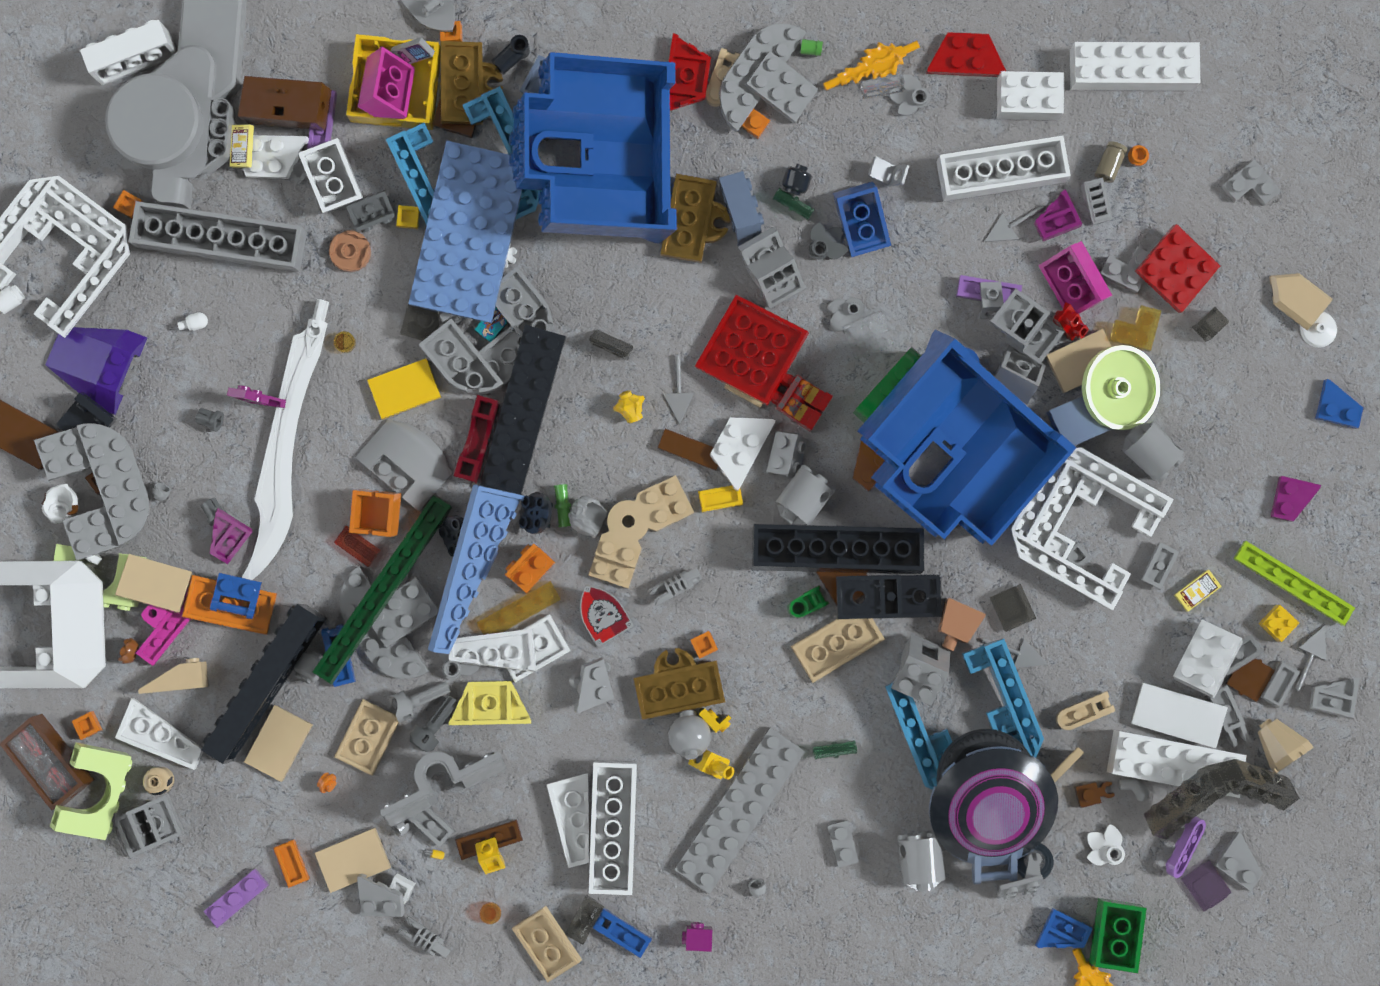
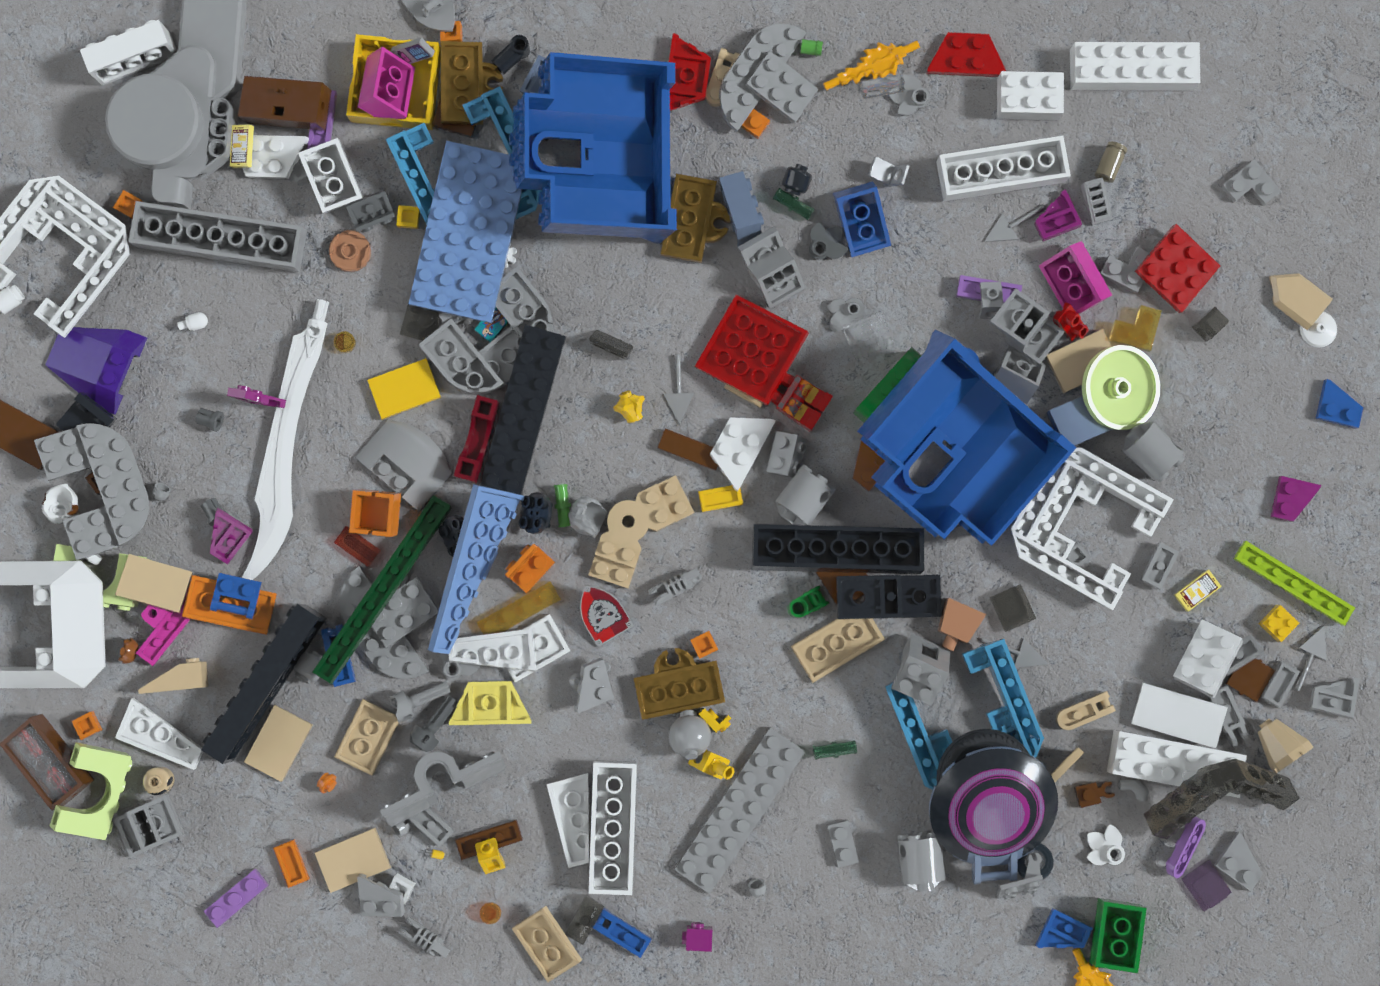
orange plate [1128,145,1149,166] -> none

